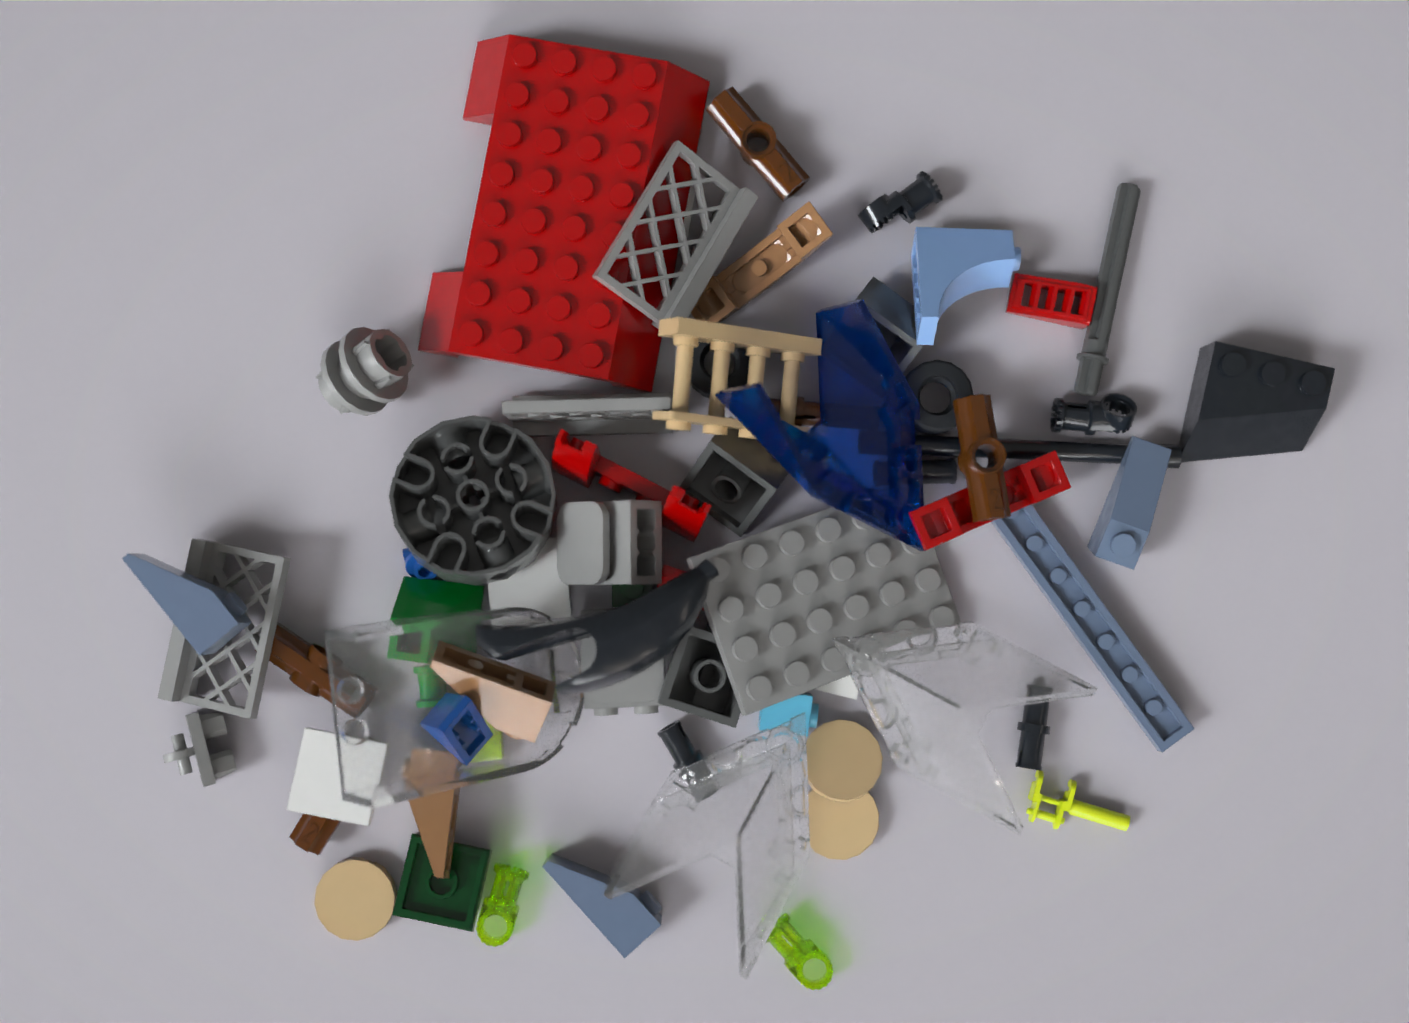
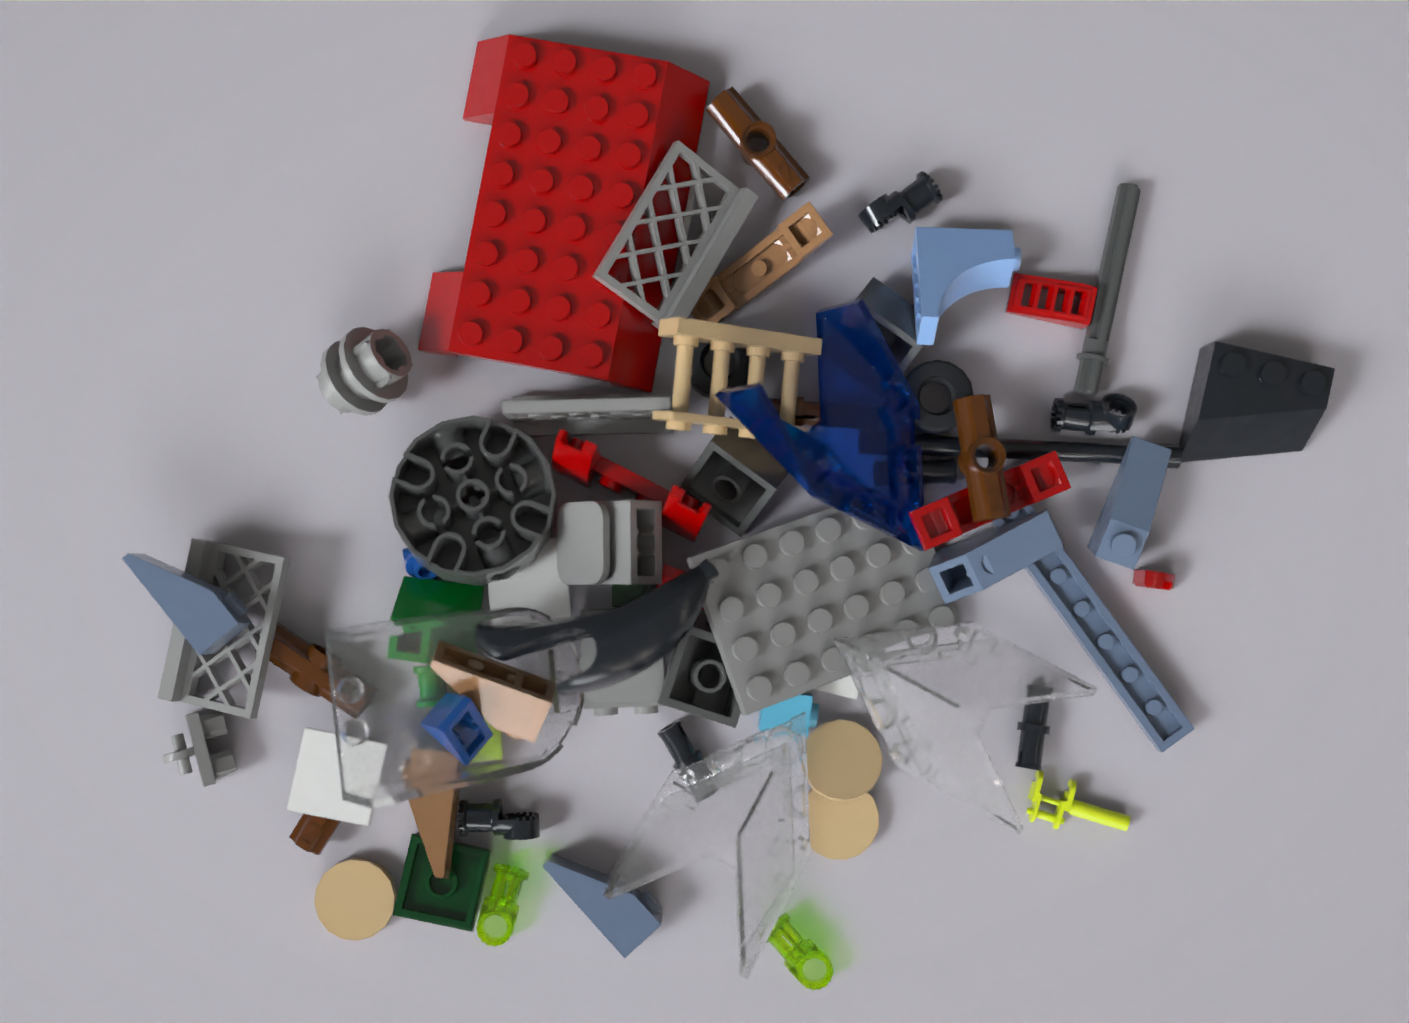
none -> black connector [458,799,540,840]
none -> sand blue slope [928,509,1064,604]
none -> red tile [1133,570,1175,591]

